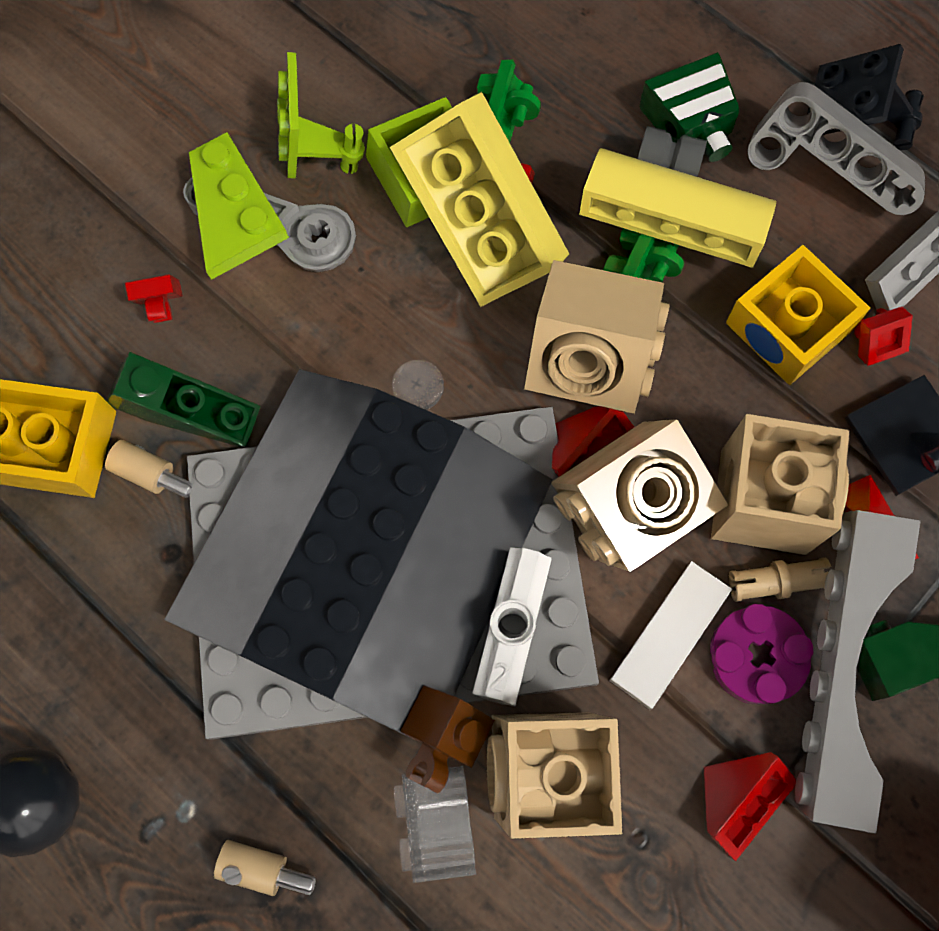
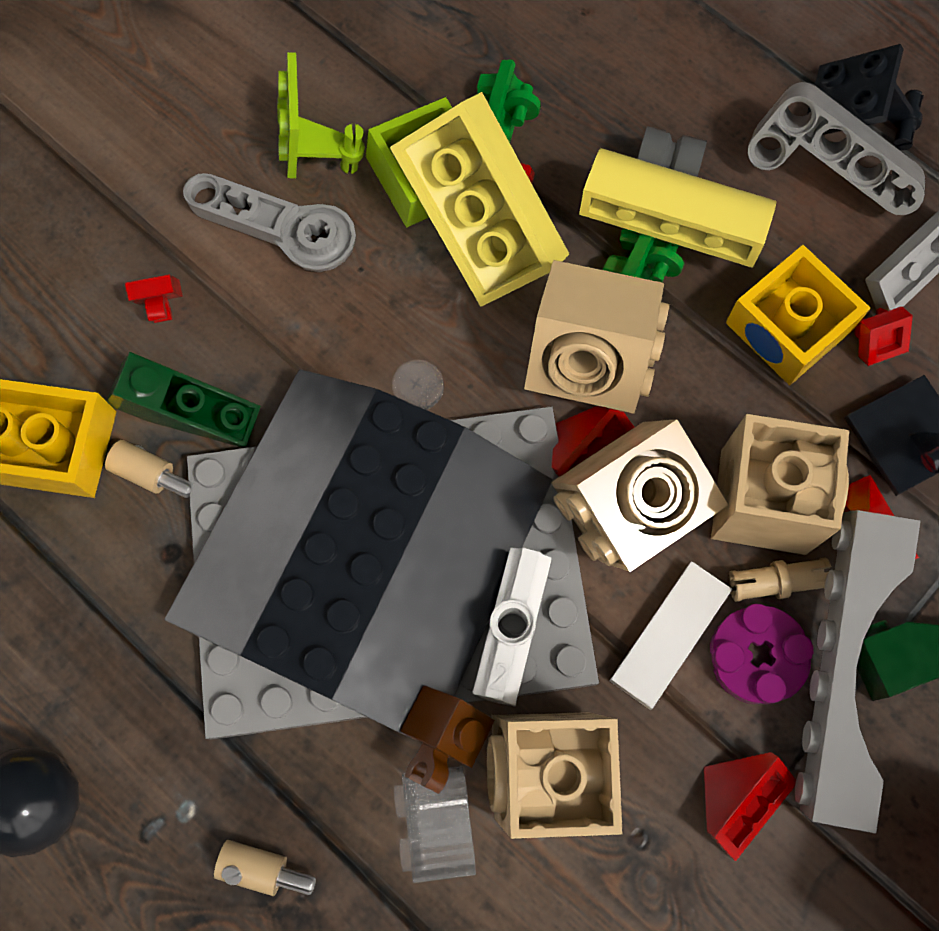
lime wing [189,132,289,280] -> none
dark green torso [639,52,739,162] -> none

